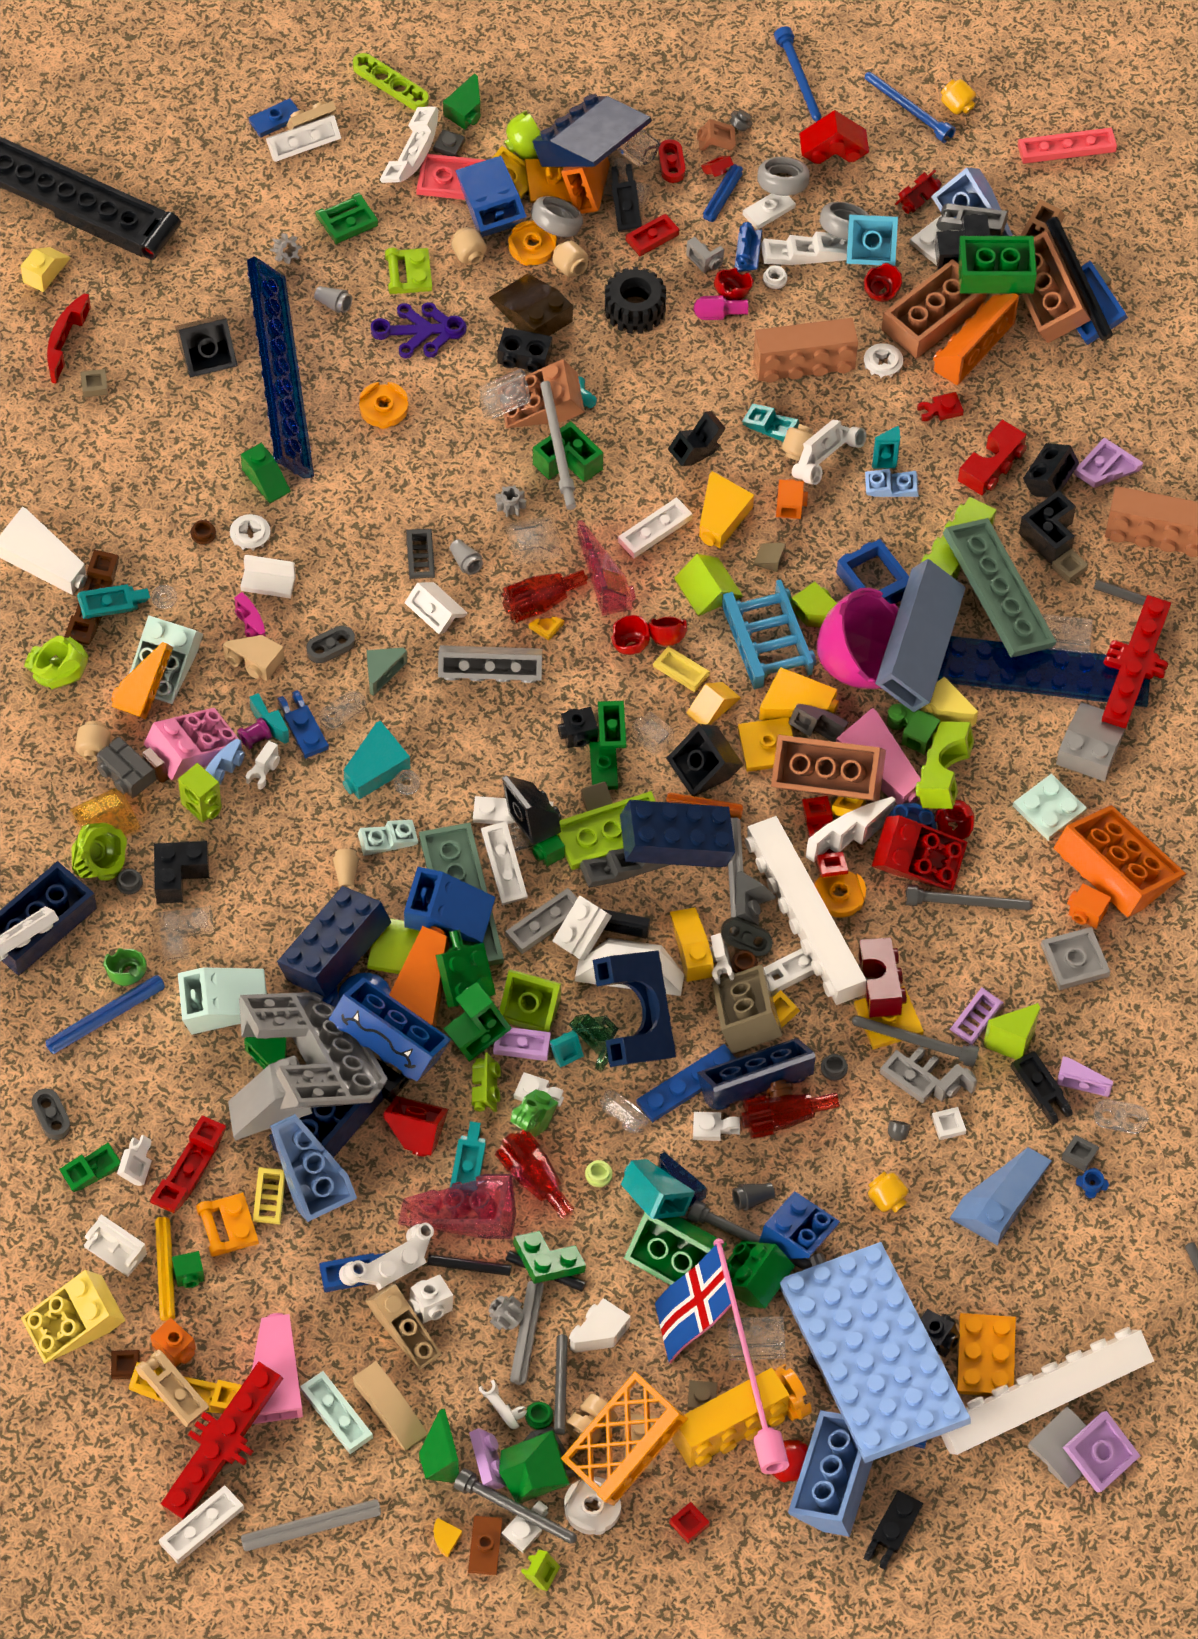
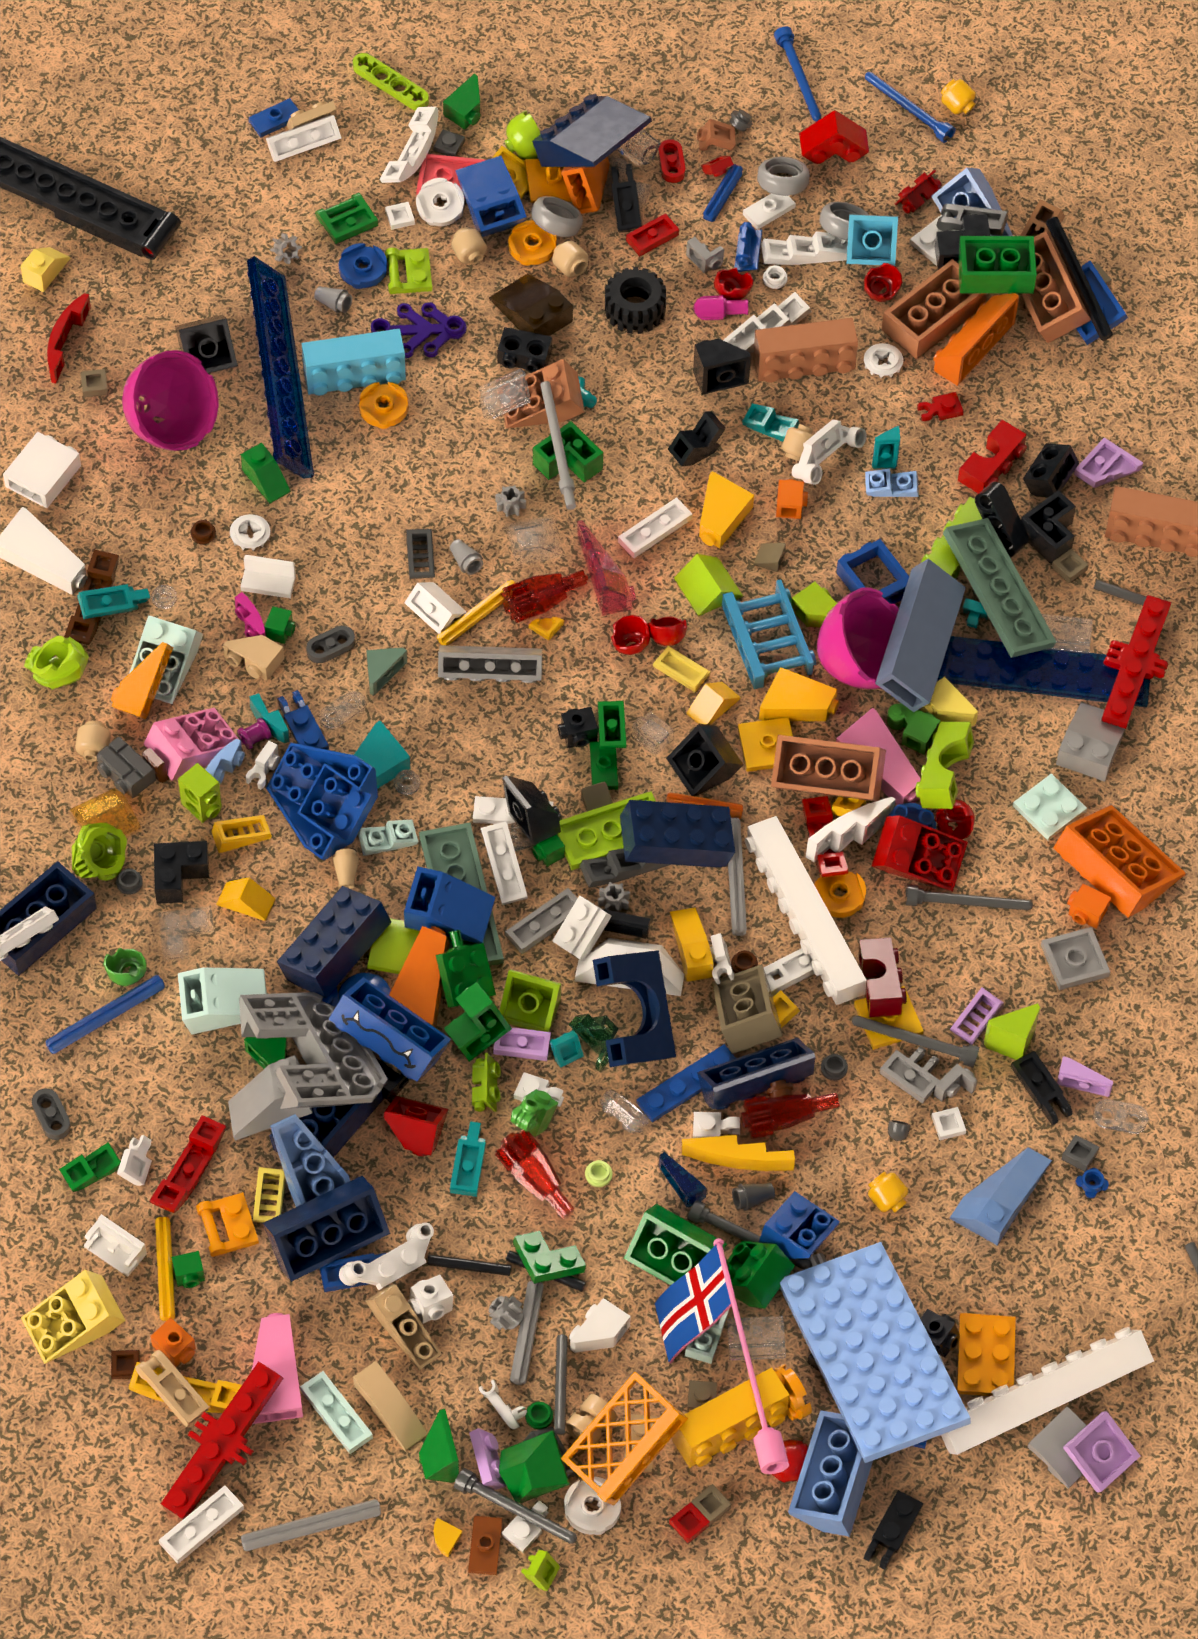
clear pink wedge [398,1174,516,1239] -> none
teal slope [621,1159,695,1219] -> none
pearl dark grey plate [721,917,773,956] -> none
dark grey slope [736,871,776,926] -> none
dark grey slope [789,704,849,742] -> none
coral plate [1018,127,1117,164] -> none
none -> white brick [3,432,81,508]
none -> dark pink piece [122,350,219,451]
none -> yellow slope [212,815,272,853]
none -> yellow slope [216,877,276,921]
none -> dark blue brick [263,1176,391,1282]
none -> green plate [264,606,296,644]
none -> blue wedge [266,743,378,860]
none -> medium azure brick [302,329,406,396]
none -> blue plate [338,243,387,289]
none -> white tile [385,202,415,230]
none -> white plate [416,178,465,226]
none -> yellow axle [437,580,519,646]
none -> light grey gear [598,882,630,912]
none -> yellow slope [681,1135,795,1171]
none -> light aqua slope [685,1309,729,1364]
none -> dark tan plate [691,1484,732,1525]
none -> black slope [693,339,751,395]
none -> white slope [723,292,812,353]
none -> teal tile [963,598,988,628]
none -> black beam [975,482,1029,558]

